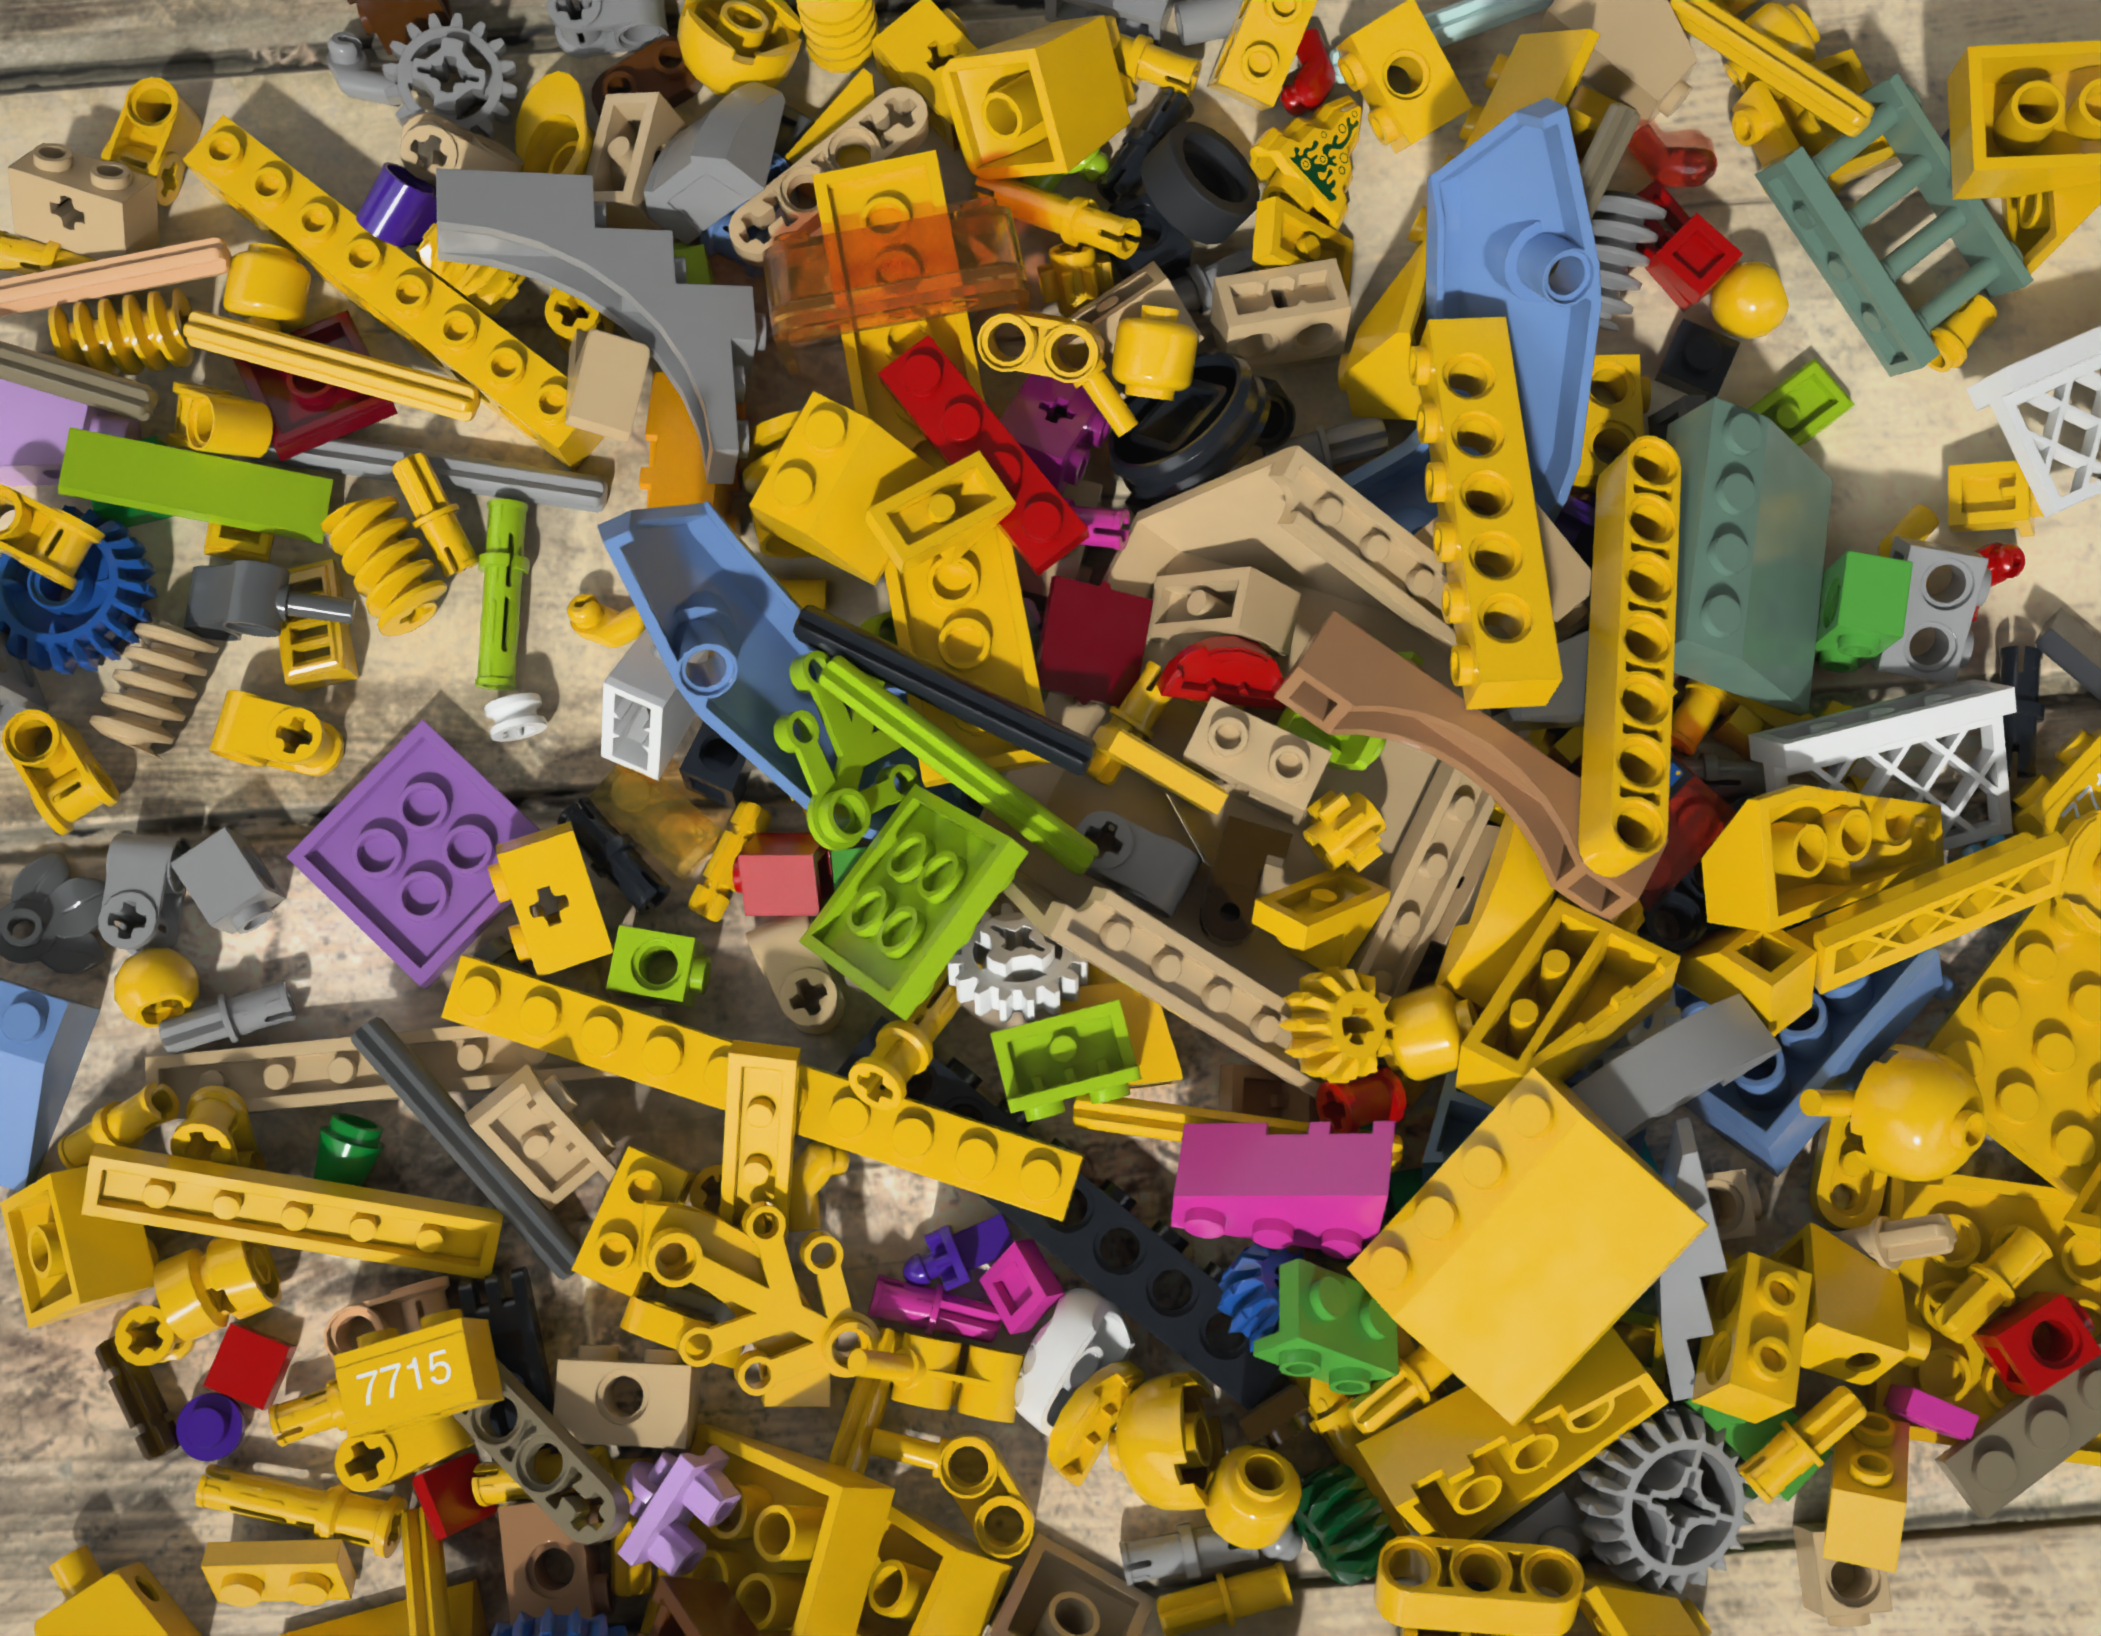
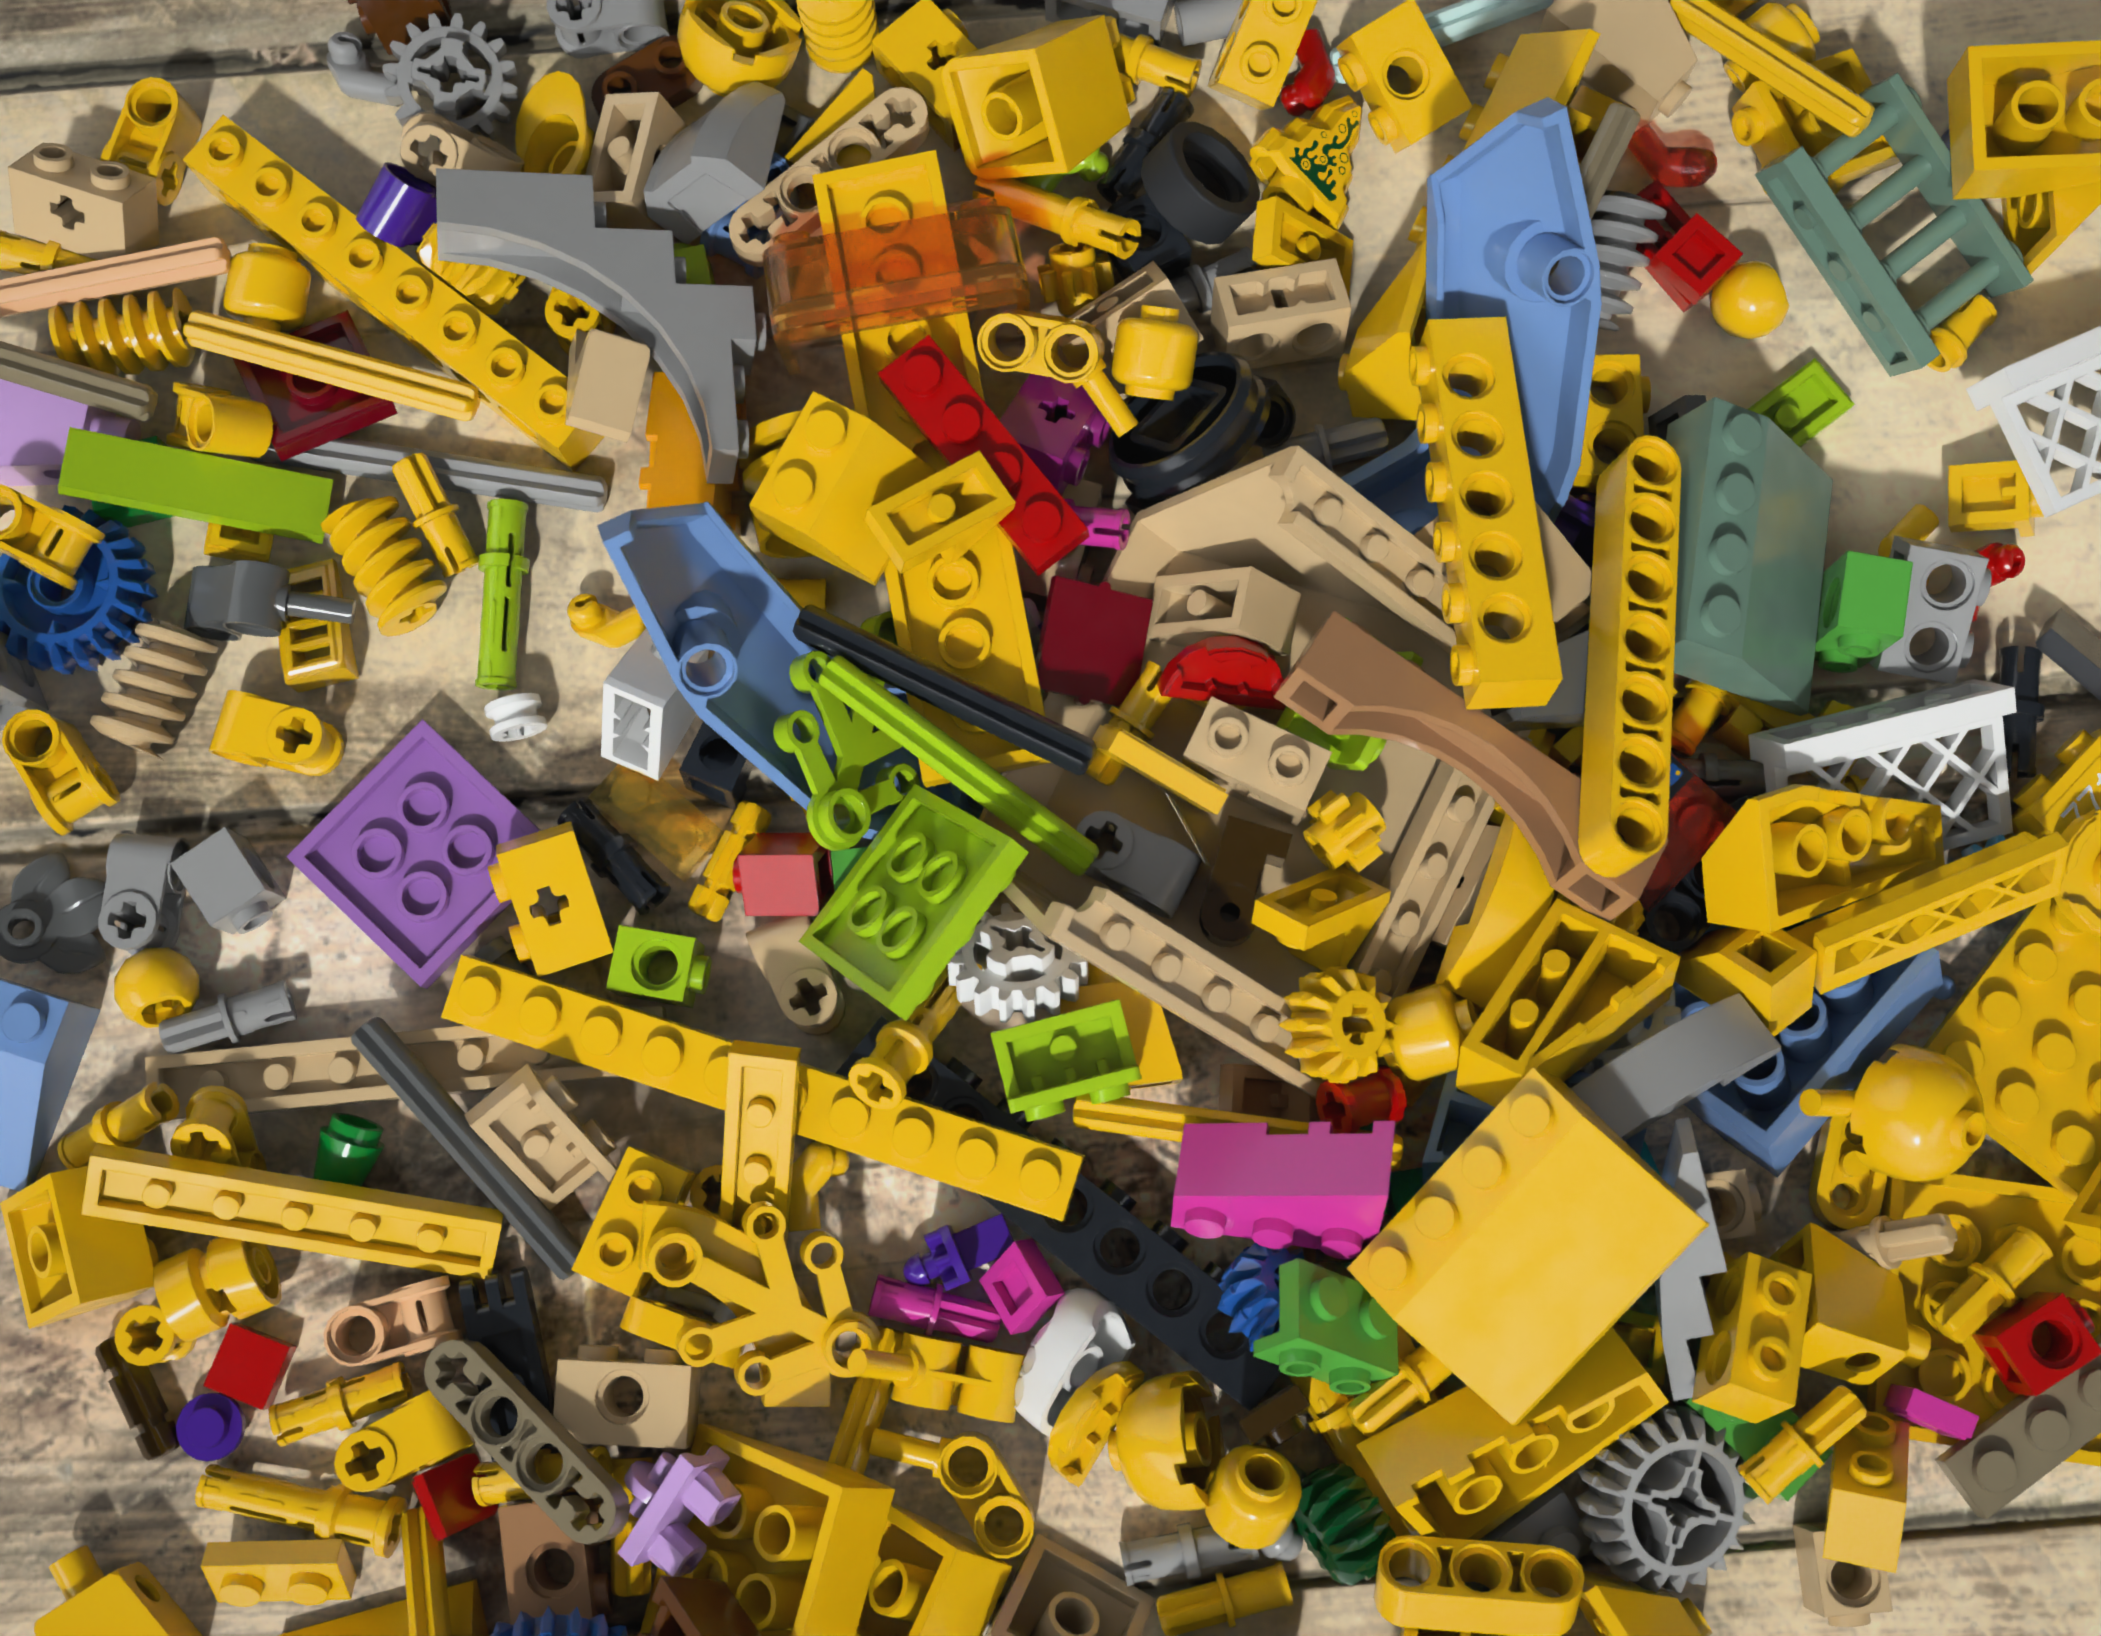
yellow brick [333,1309,504,1438] -> none
black plate [1654,318,1741,401] -> none

